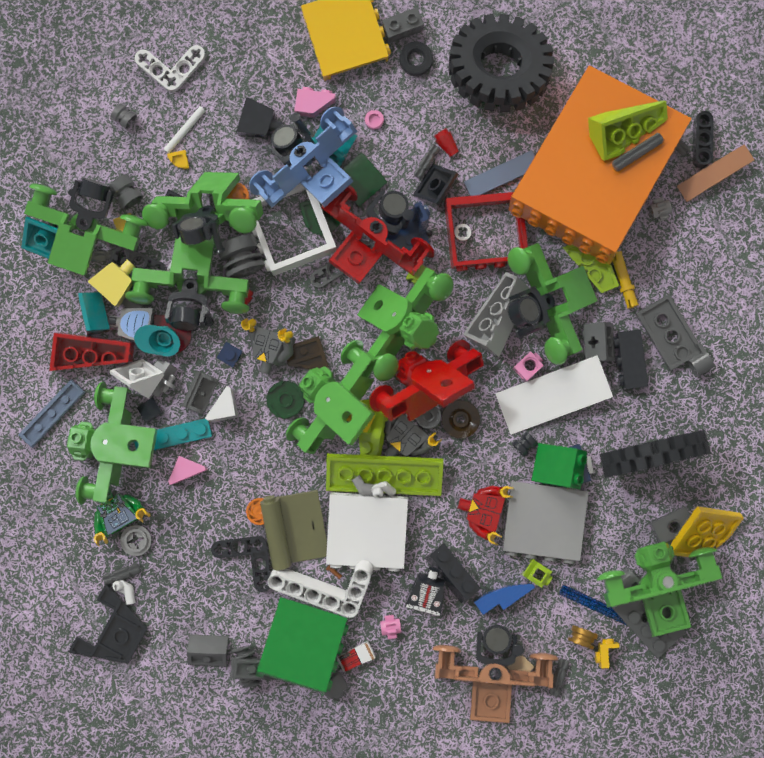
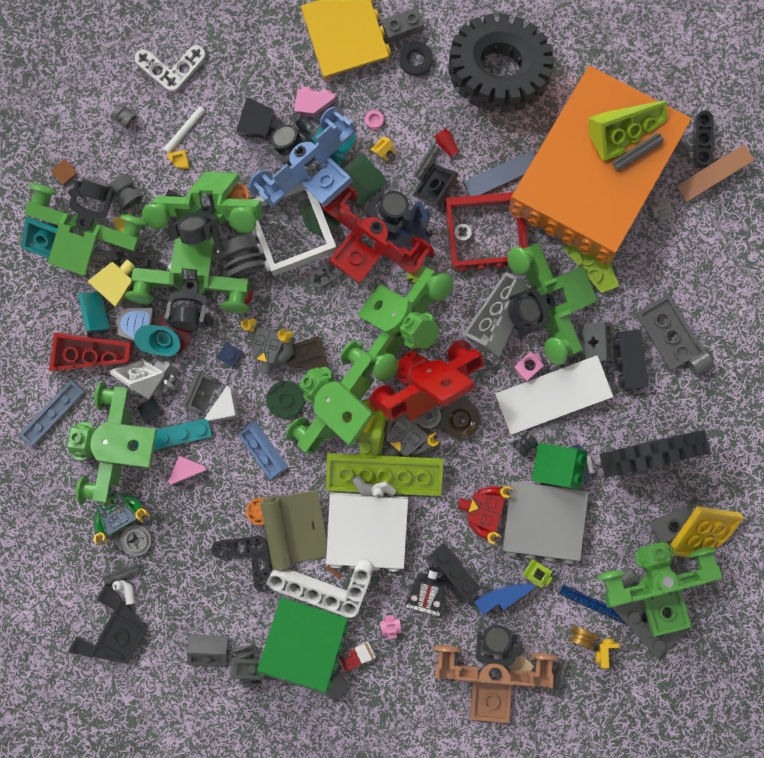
yellow pin [612,251,639,309] -> none
none -> dark orange tile [51,159,78,186]
none -> medium blue slope [237,420,288,480]
none -> yellow tile [370,137,396,161]

